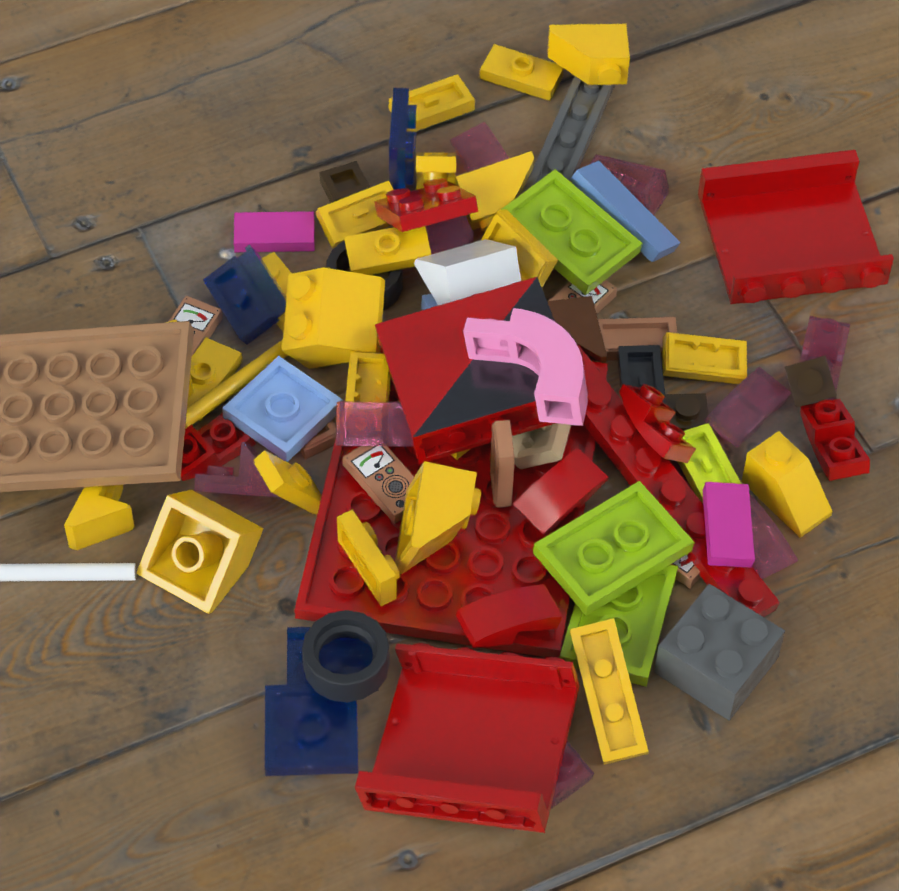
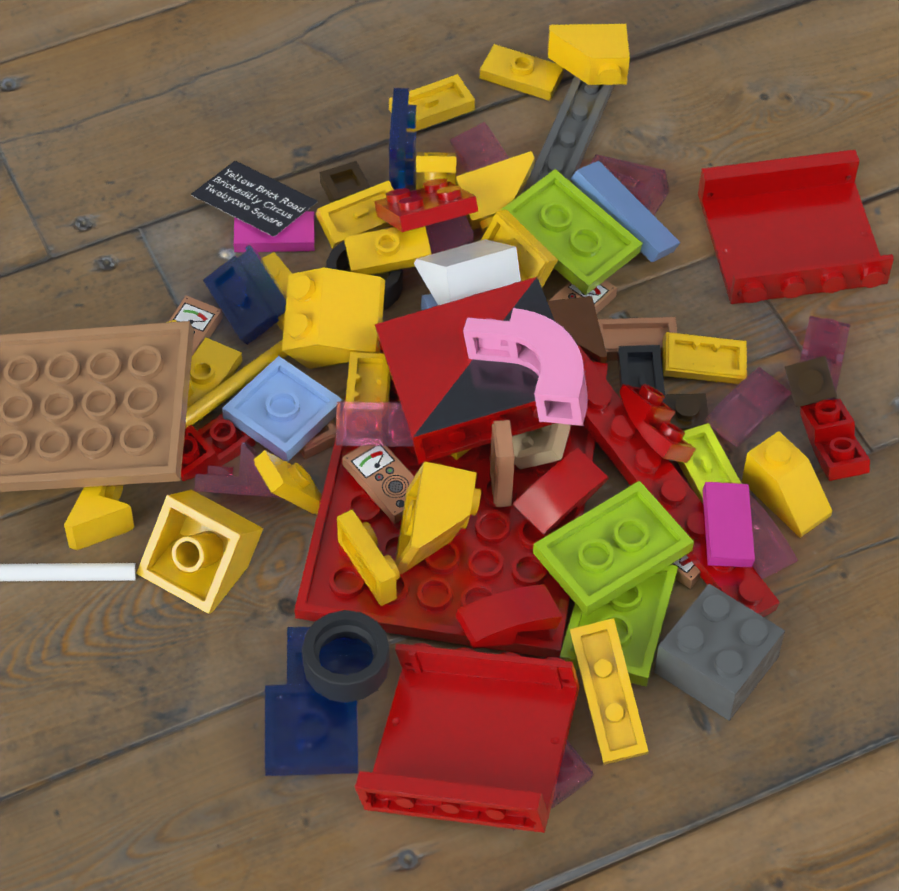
none -> black sticker [191,161,318,237]

